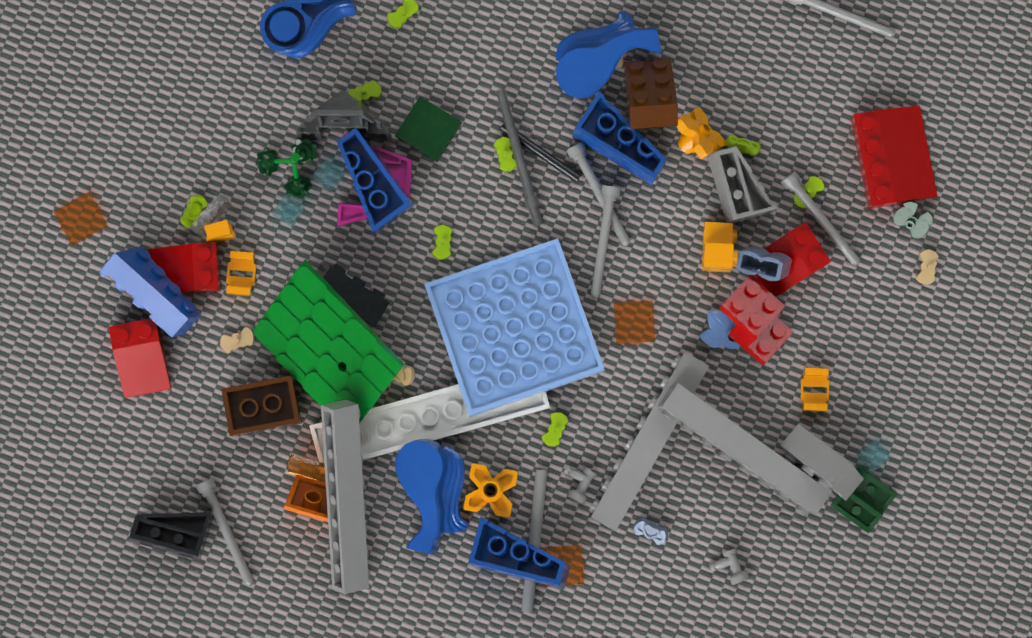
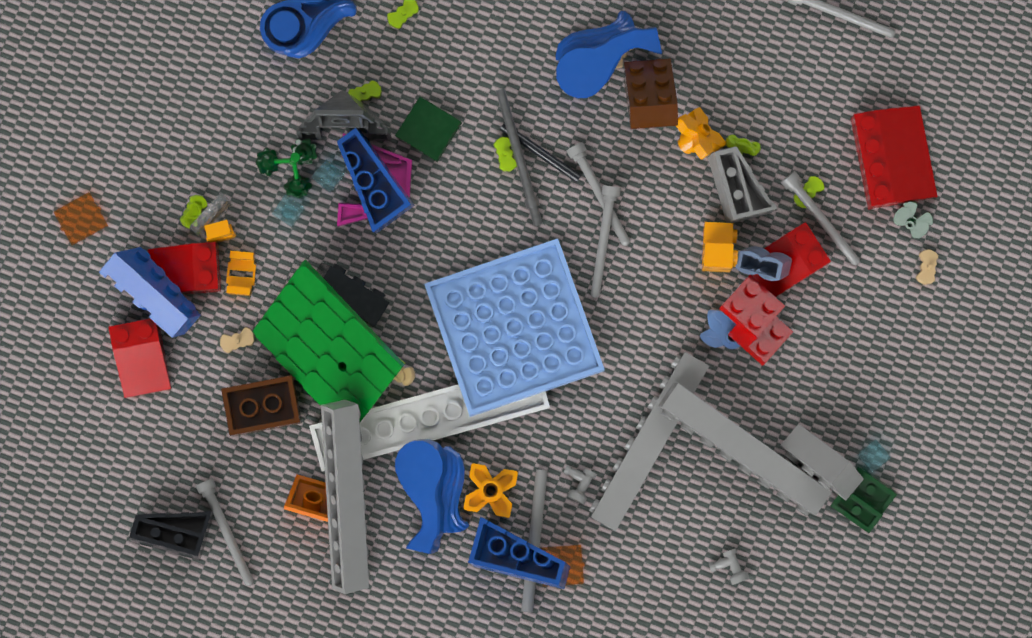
clear orange piece [286,454,326,483] -> none
lime piece [431,224,453,260] -> none
lime piece [541,412,569,447] -> none
blue wedge [572,91,667,185] -> none
clear orange piece [614,299,655,345] -> none
piece [634,517,668,545] -> none
light orange piece [800,368,830,412] -> none

